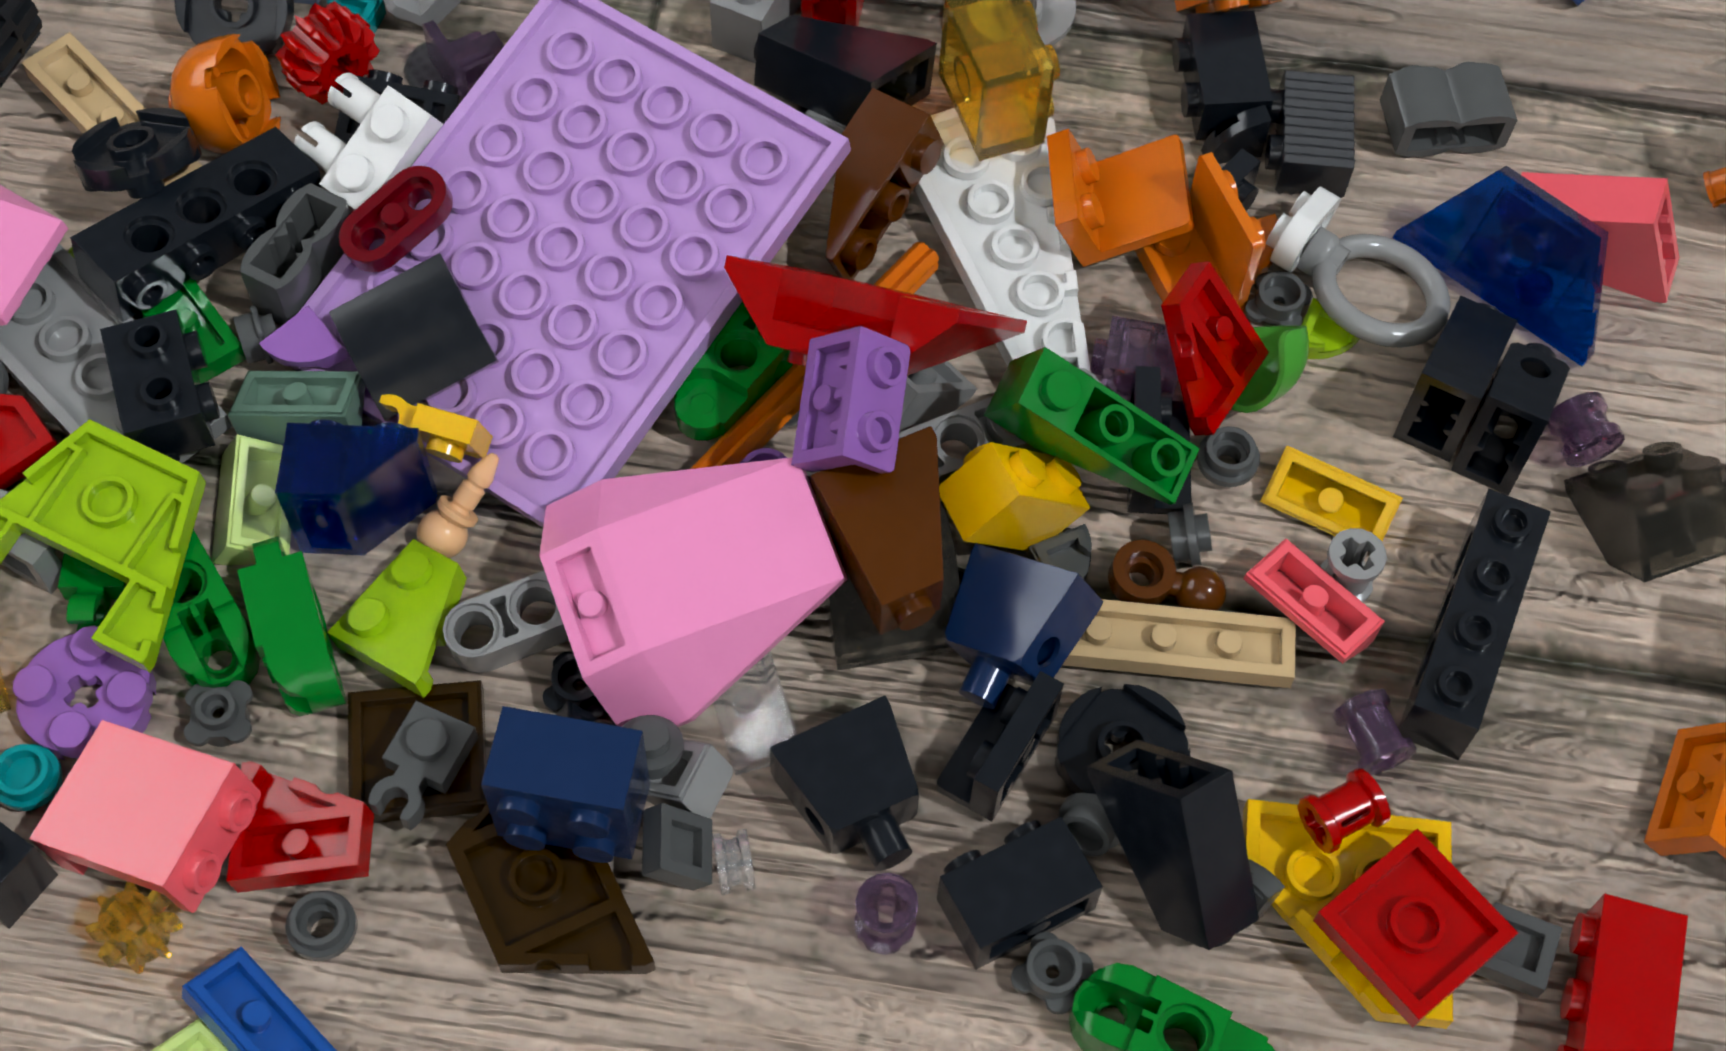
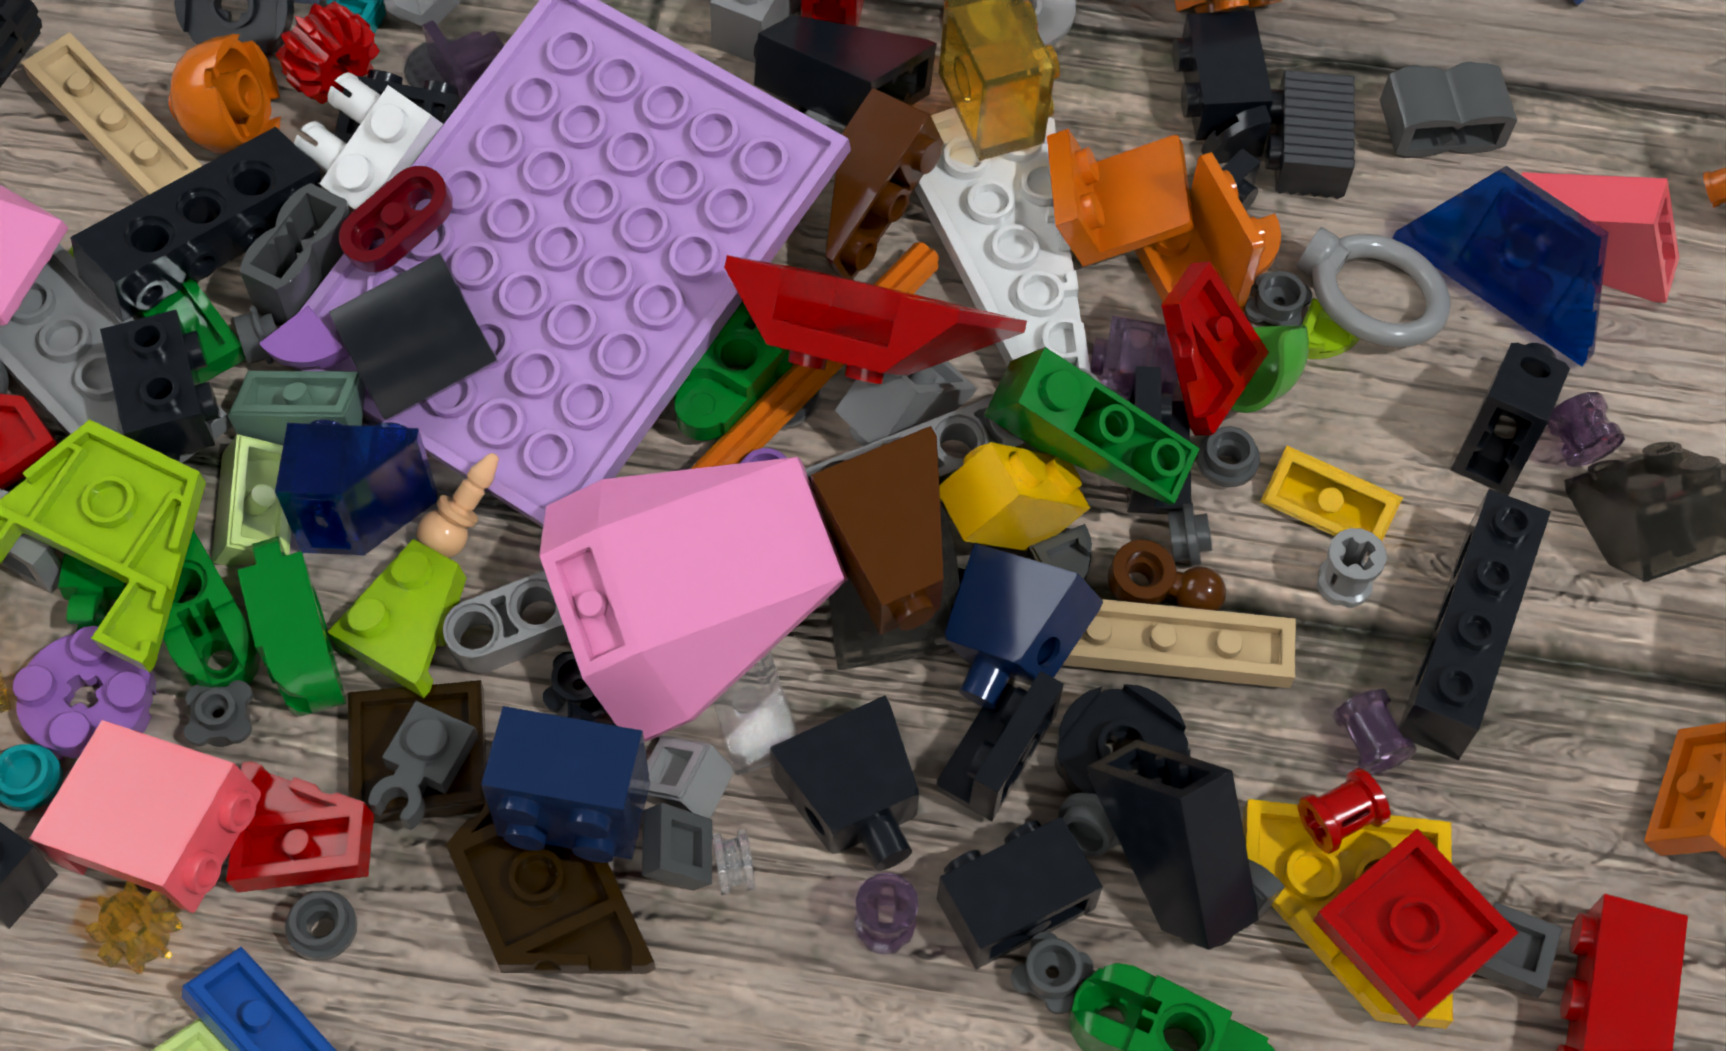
black plate [72,108,202,199] -> none
yellow plate [368,394,493,463] -> none
dark grey plate [622,715,684,780] -> none
medium lavender bracket [791,326,910,474] -> none
coral slope [1243,538,1385,664] -> none
white plate [1266,186,1341,273] -> none
black slope [1393,296,1518,462] -> none

